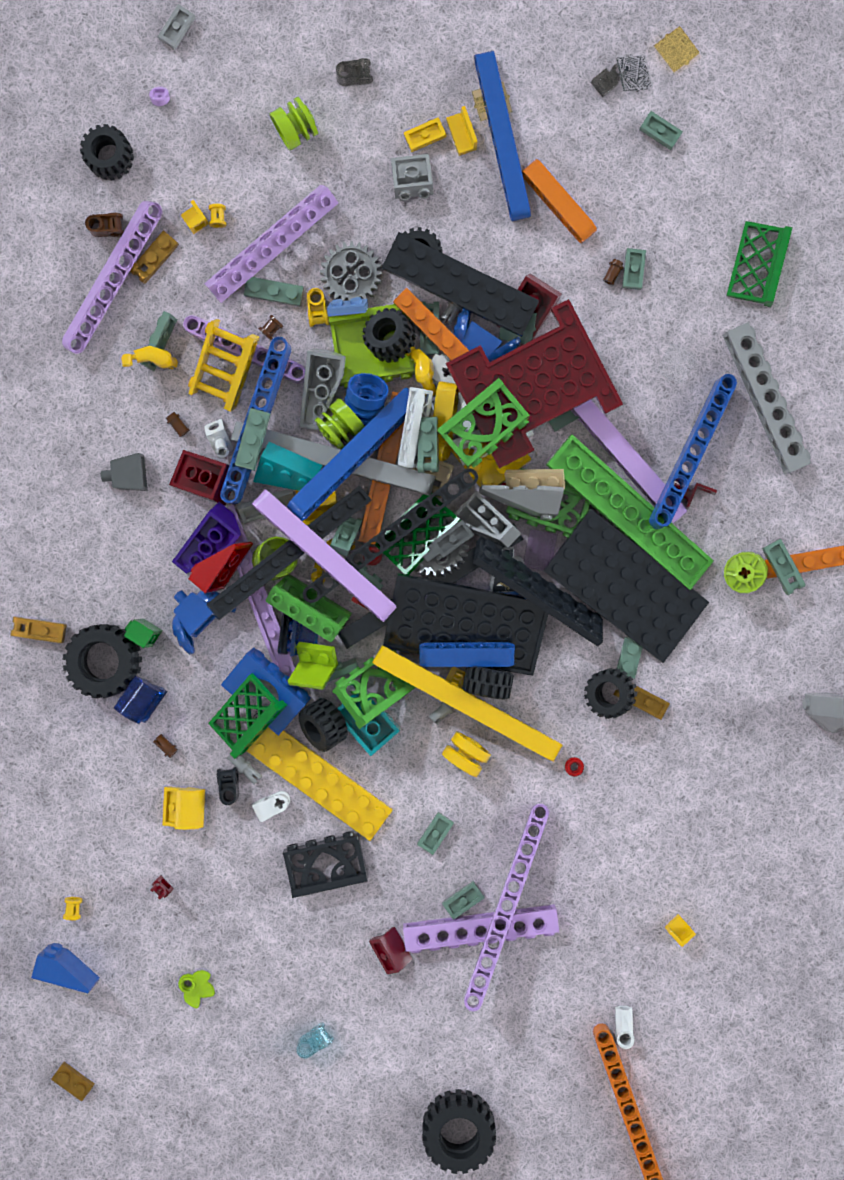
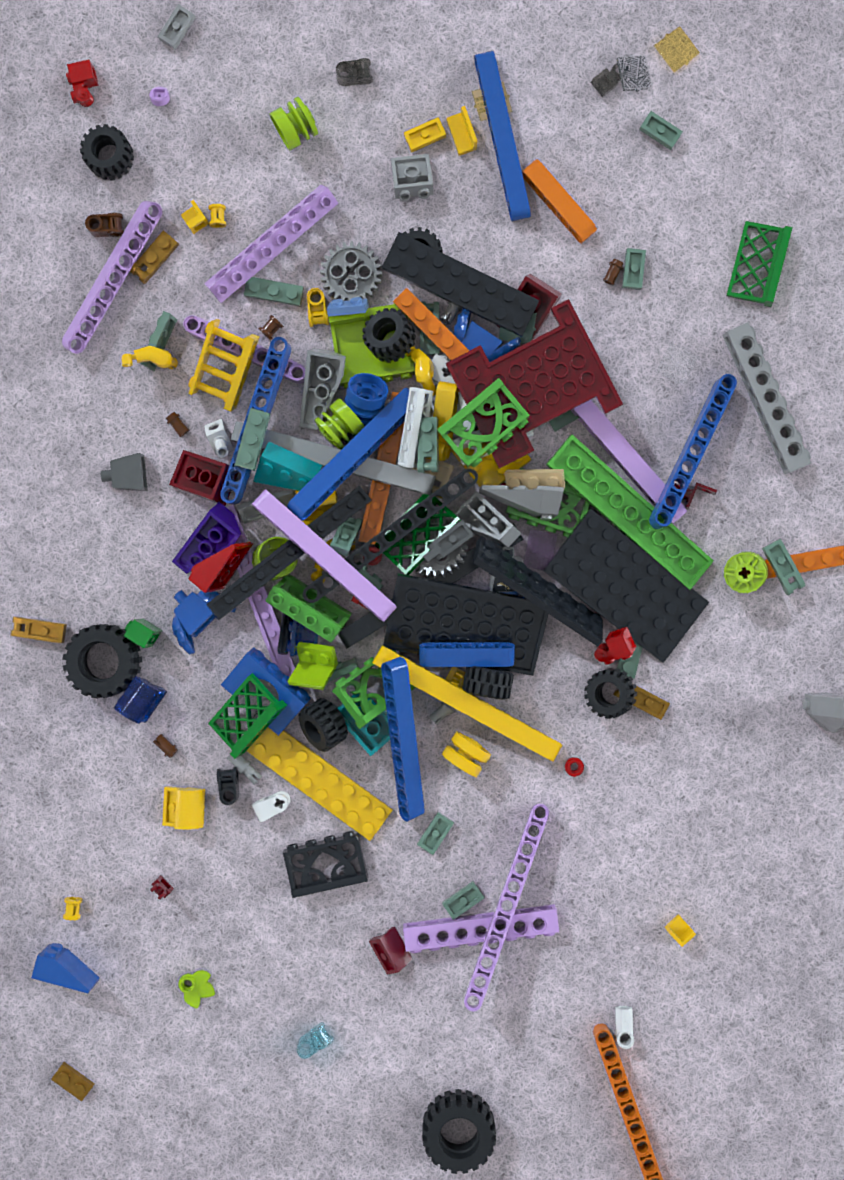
none -> red brick [66,59,99,107]
none -> blue beam [381,657,425,822]
none -> red brick [594,627,636,665]

